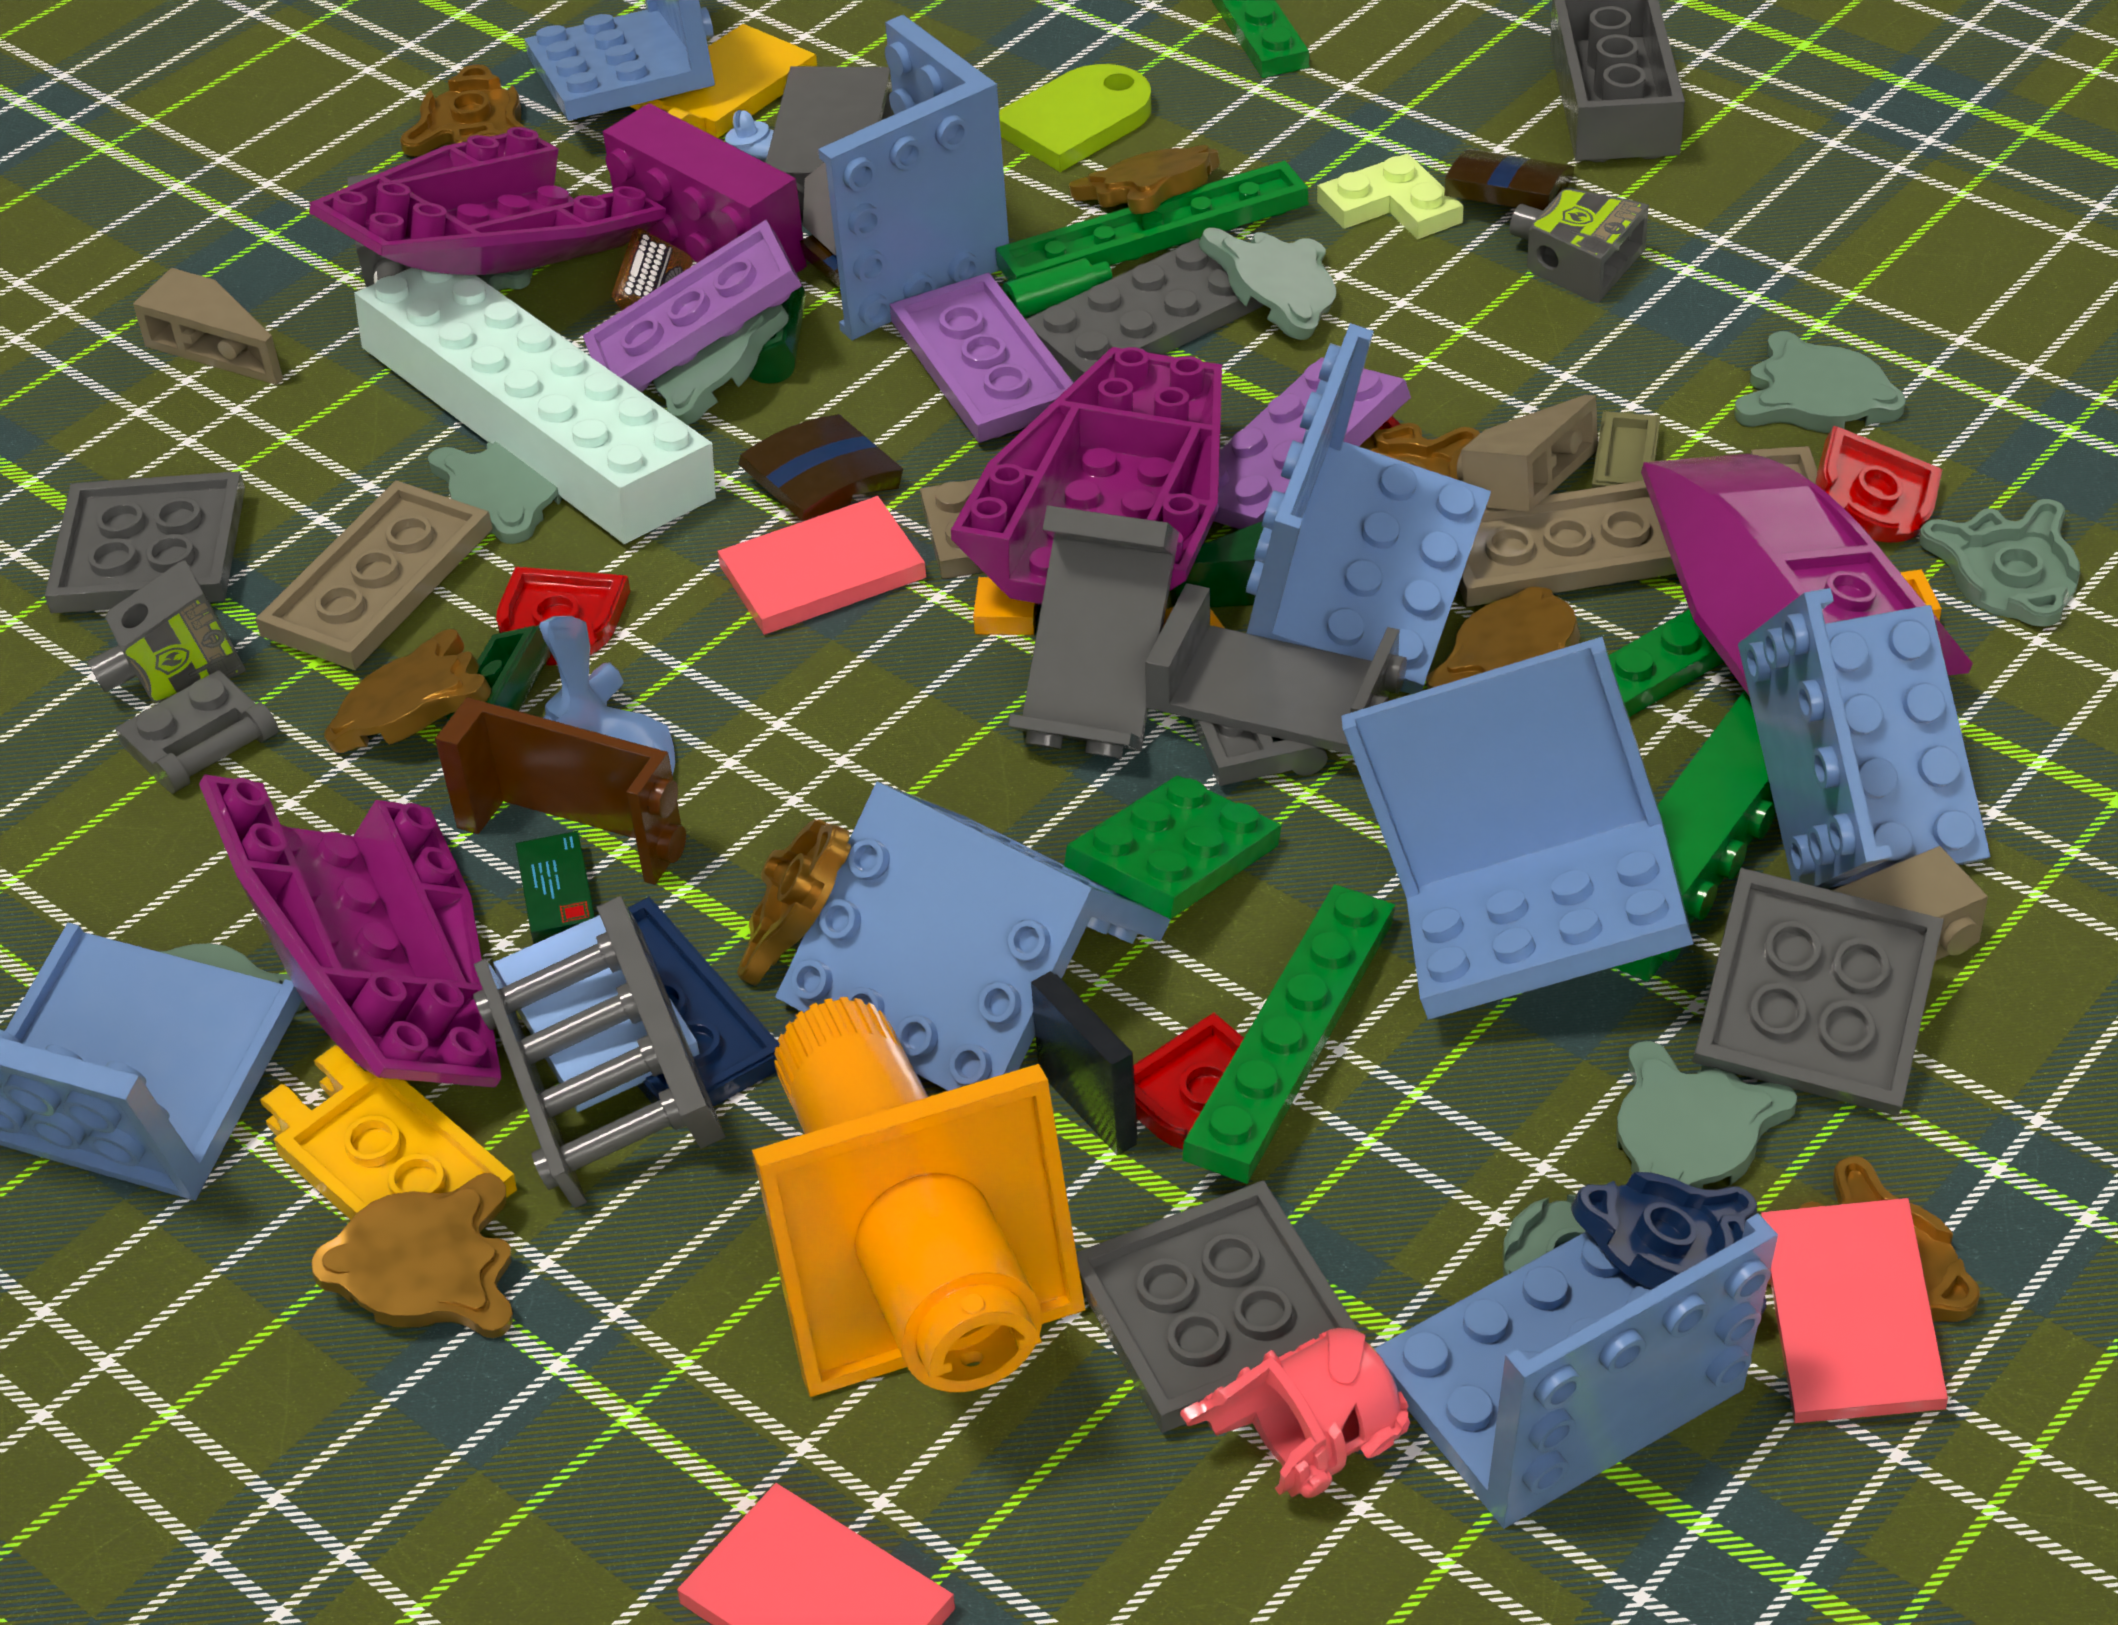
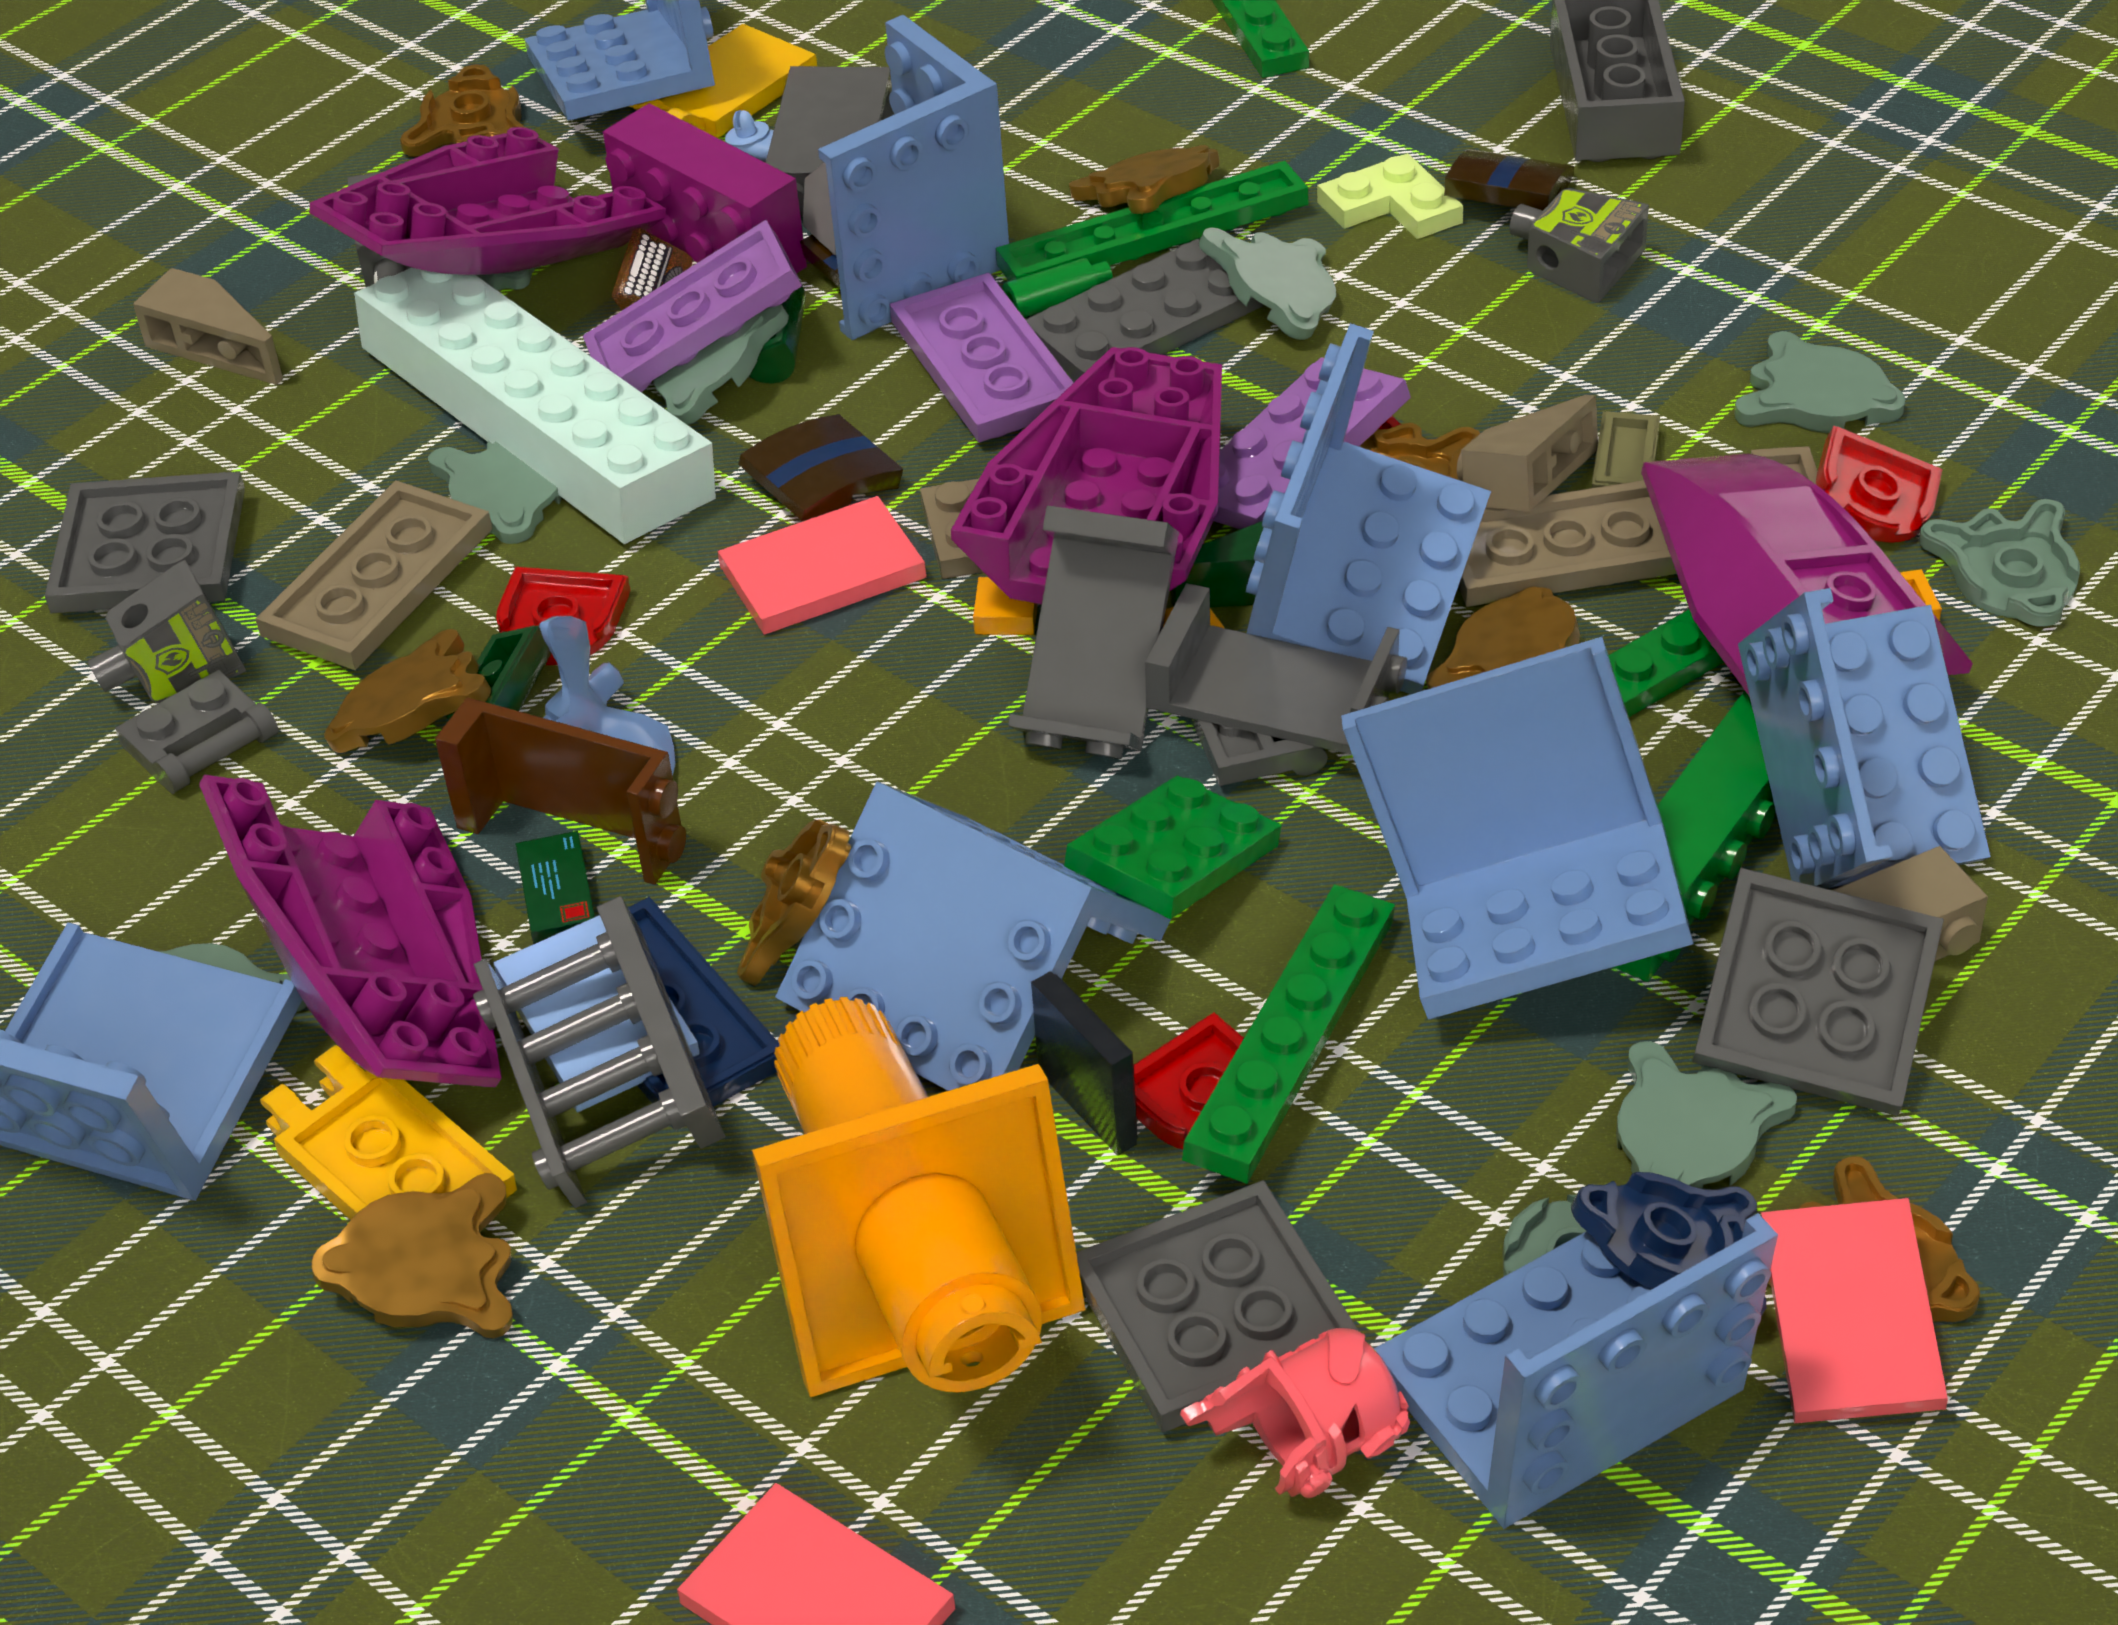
lime tile [999,64,1152,172] -> none

